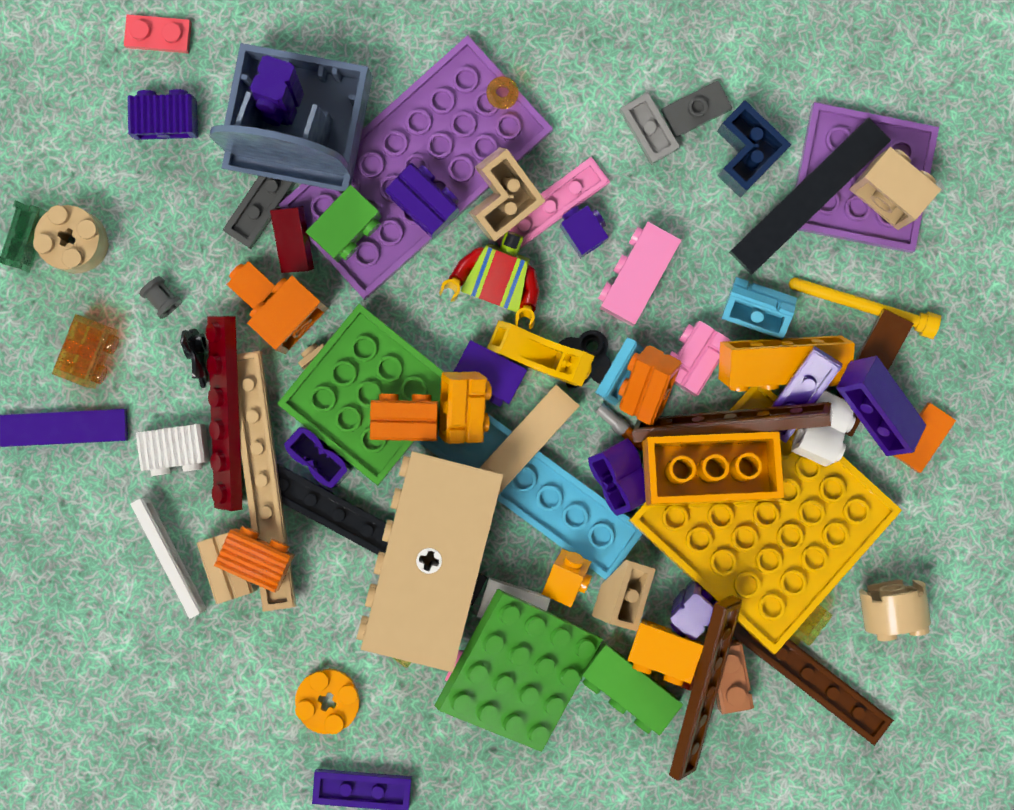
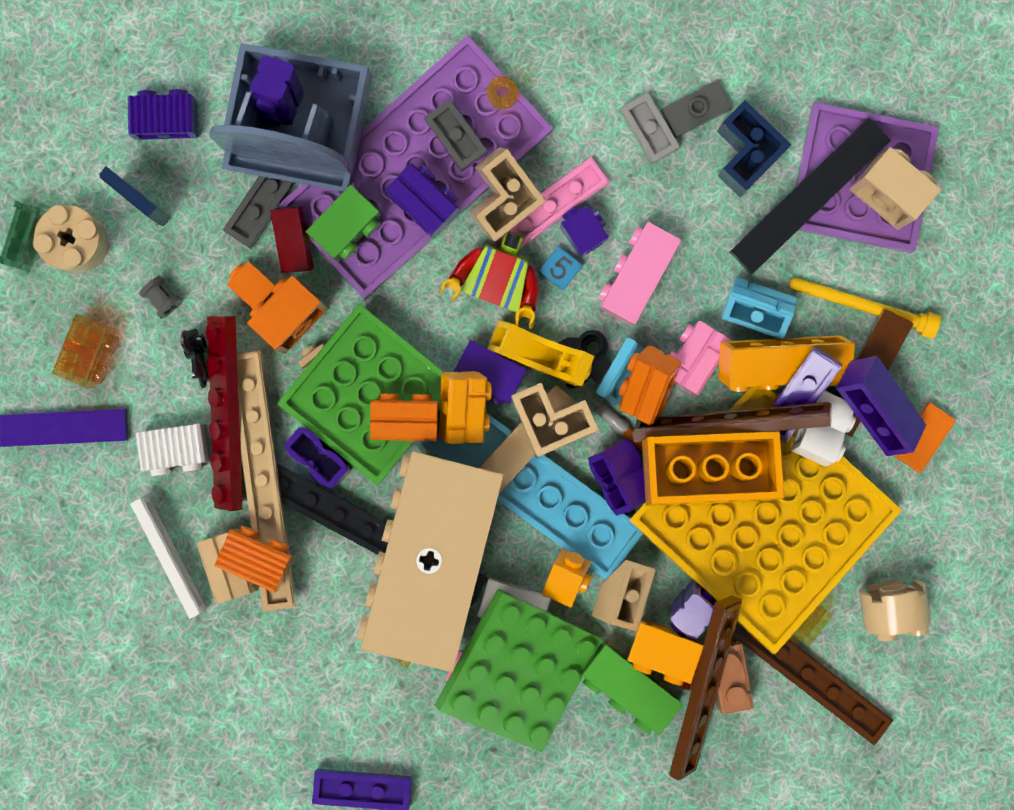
coral plate [124,14,192,53] -> none
light orange plate [295,668,360,734] -> none
none -> dark blue tile [99,166,171,226]
none -> dark grey plate [424,99,488,172]
none -> tan brick [511,383,598,458]
none -> dark azure tile [538,246,583,291]

